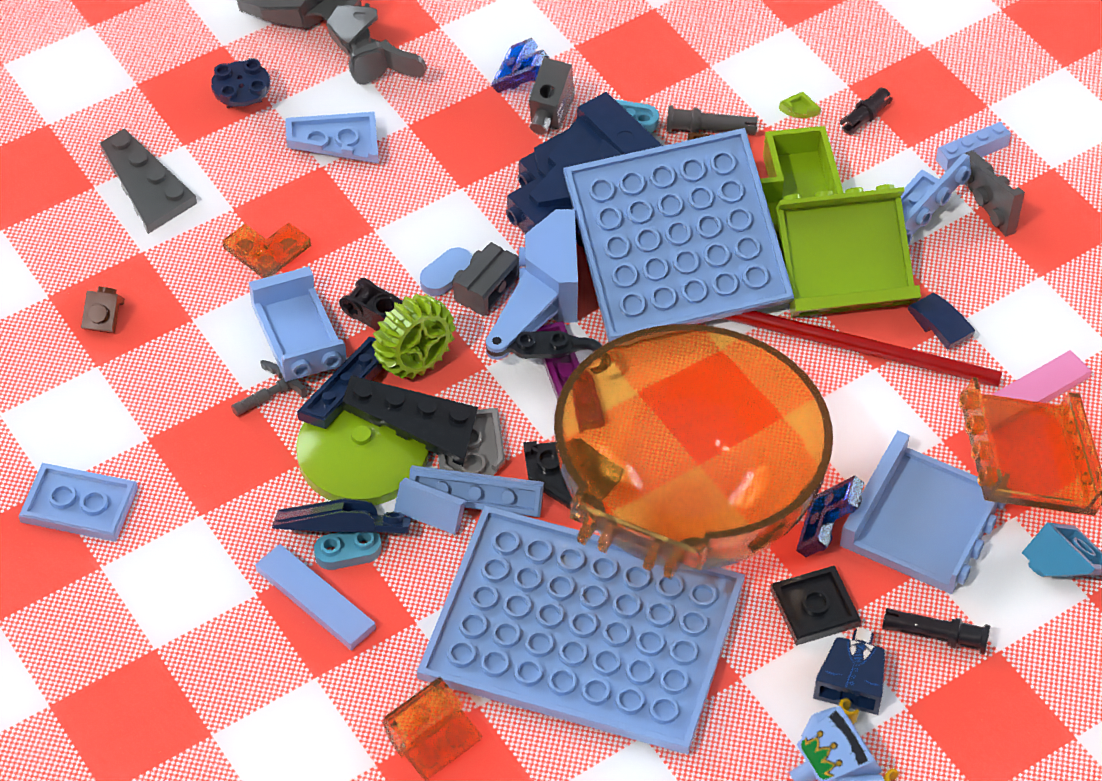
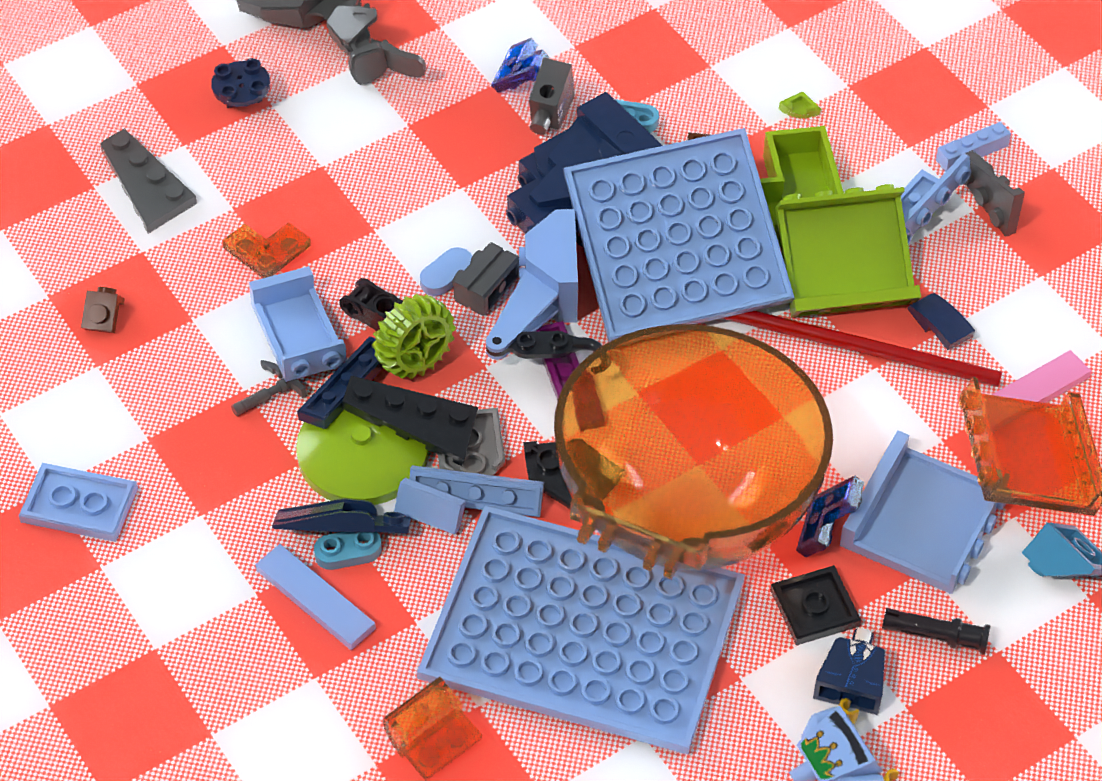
light blue wing [285,111,379,163] -> none
dark grey pin [666,105,758,136] -> none
black pin [840,87,892,135] -> none

